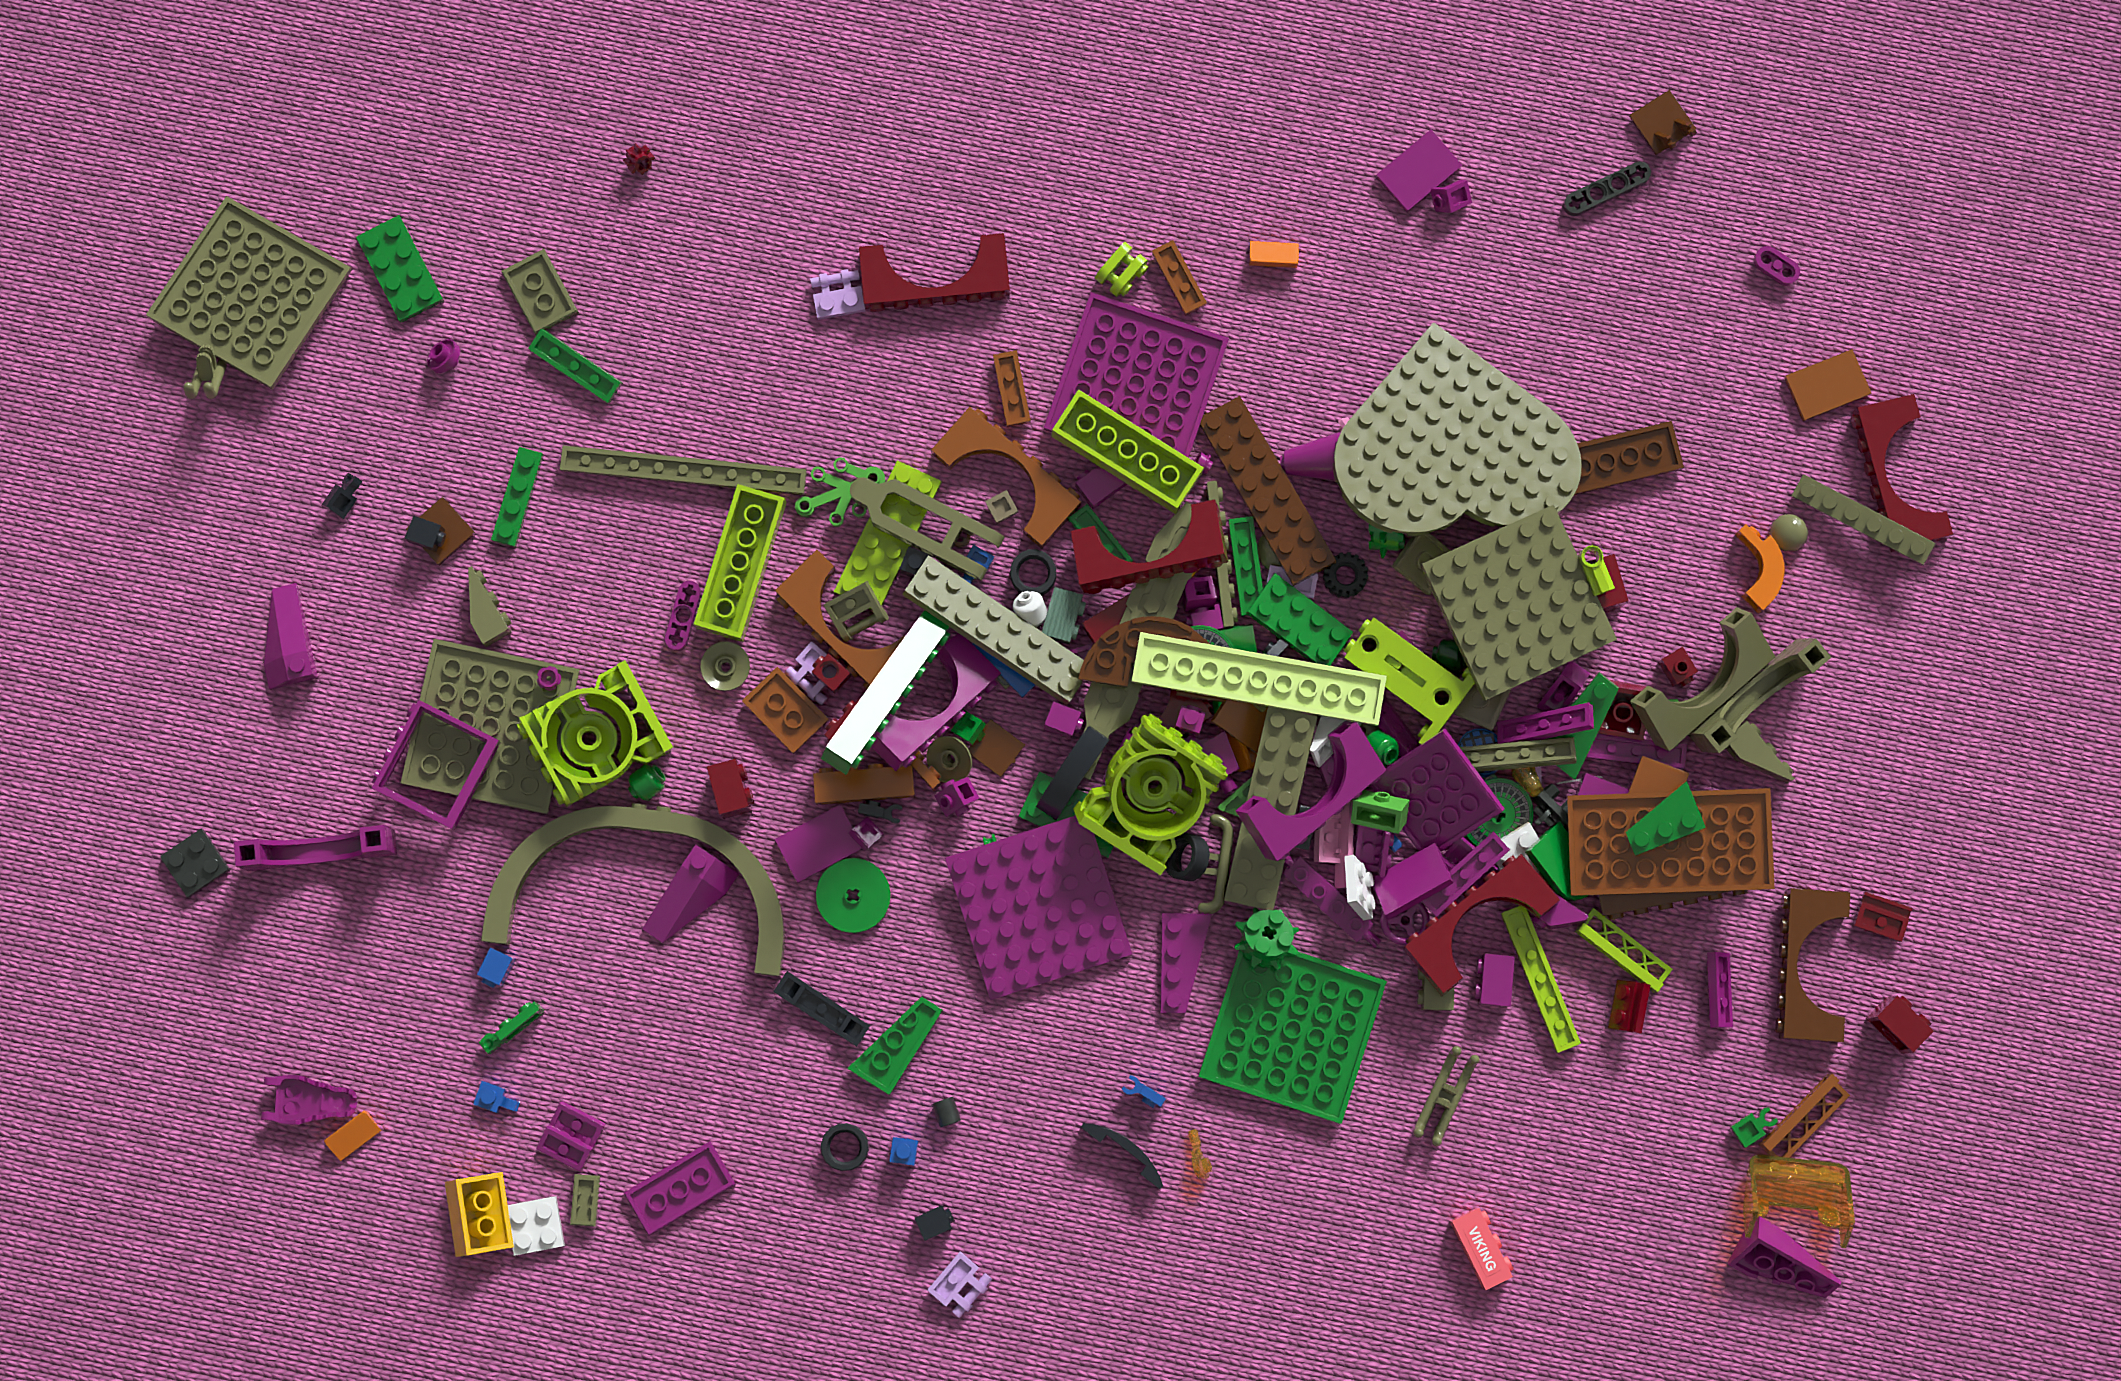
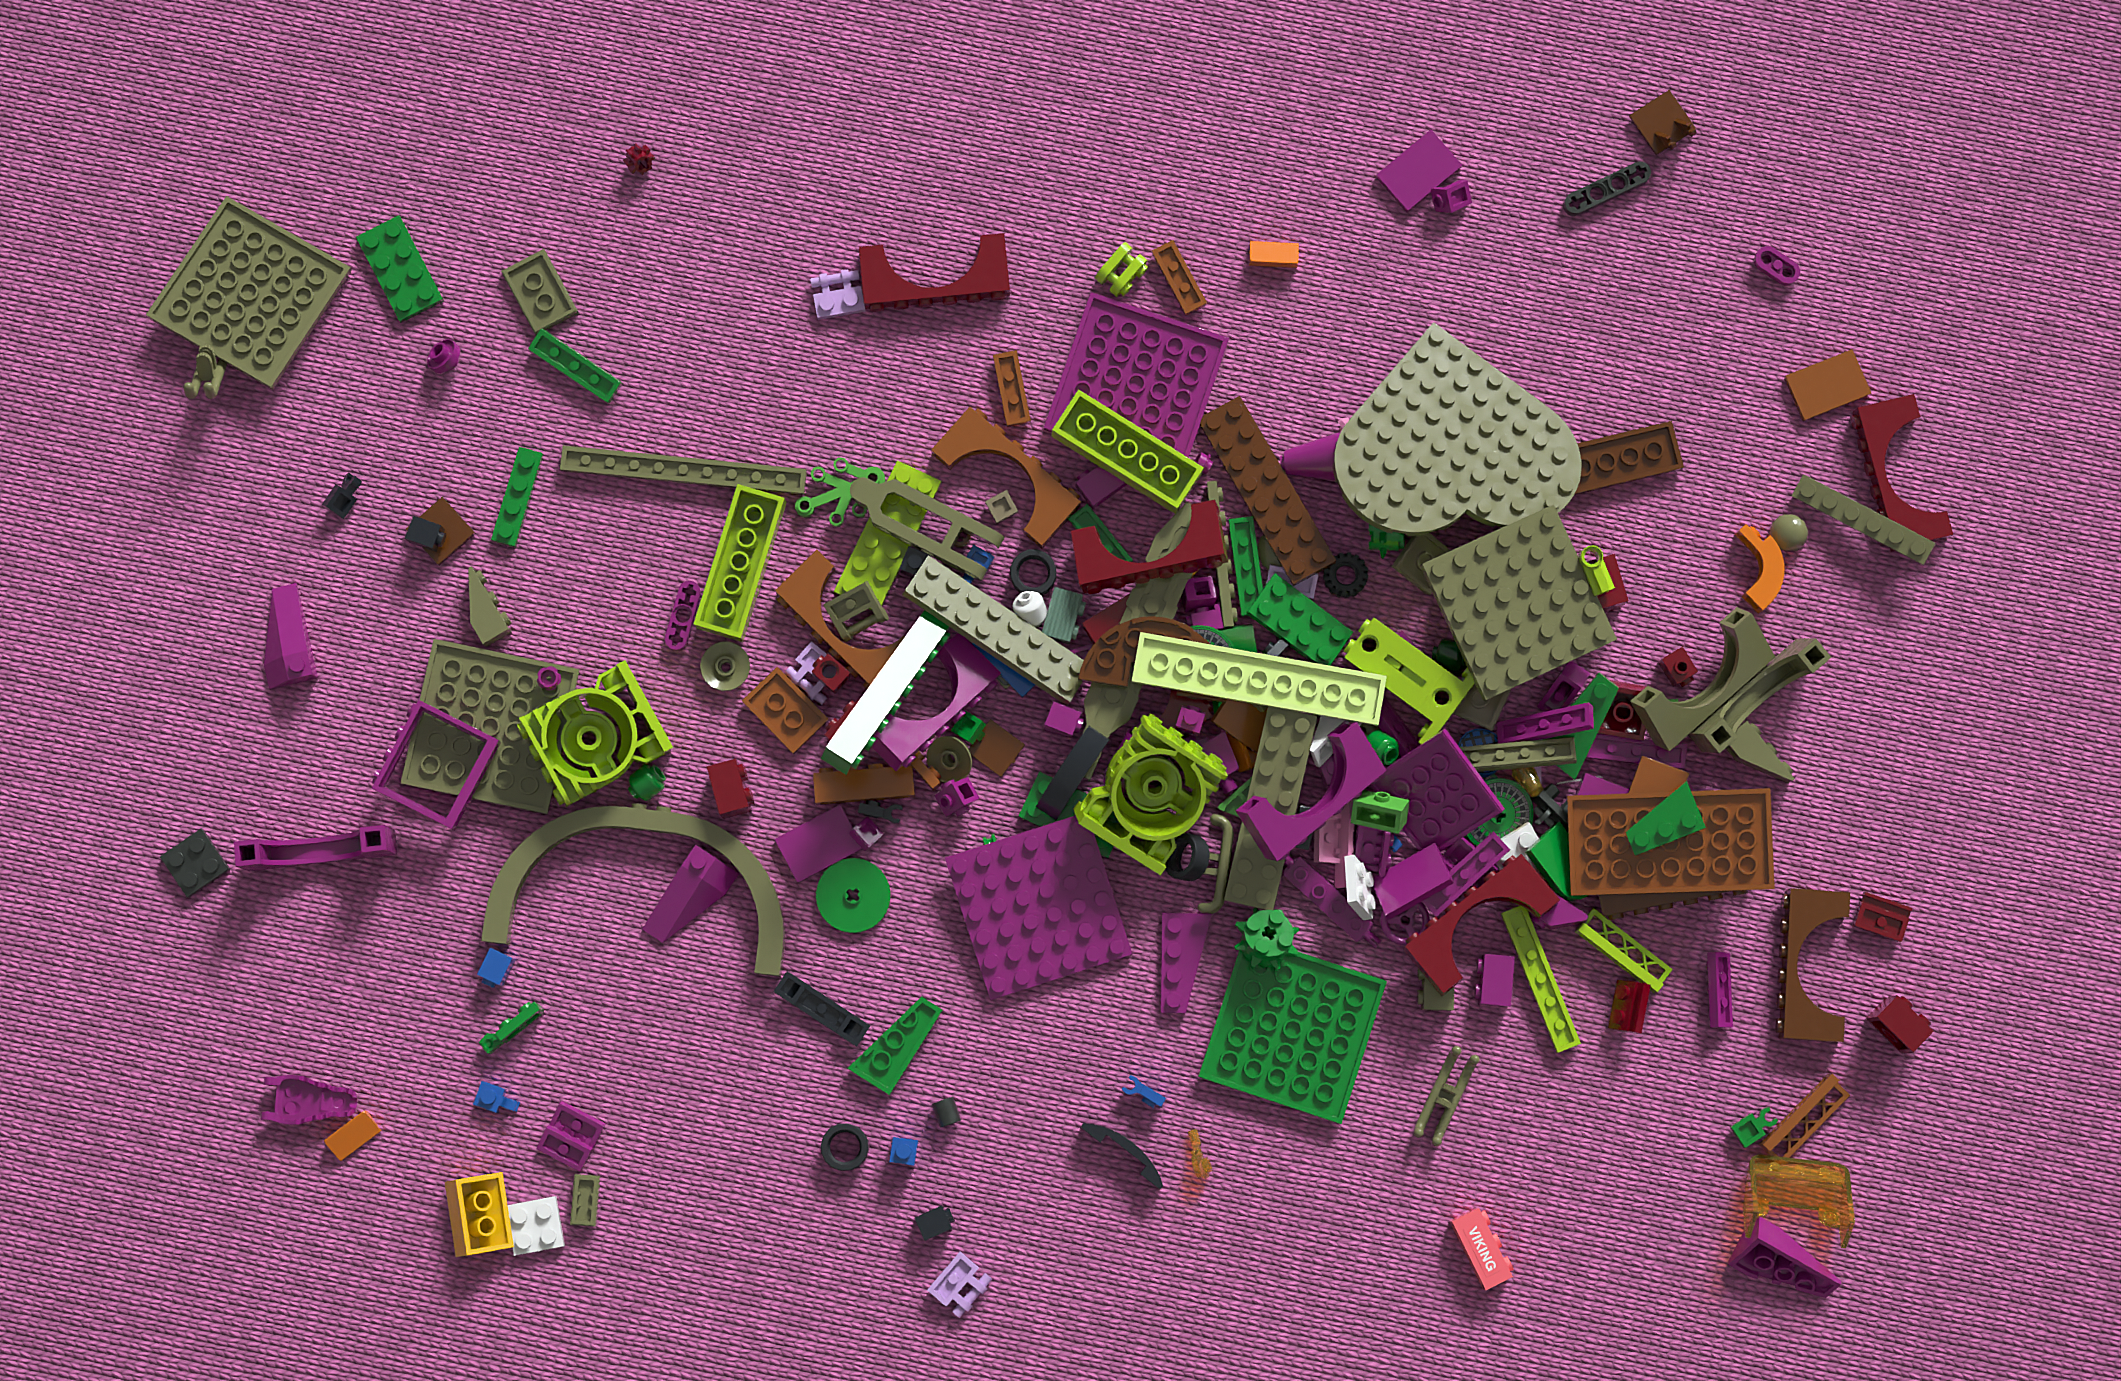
magenta tile [624,1141,736,1237] -> none

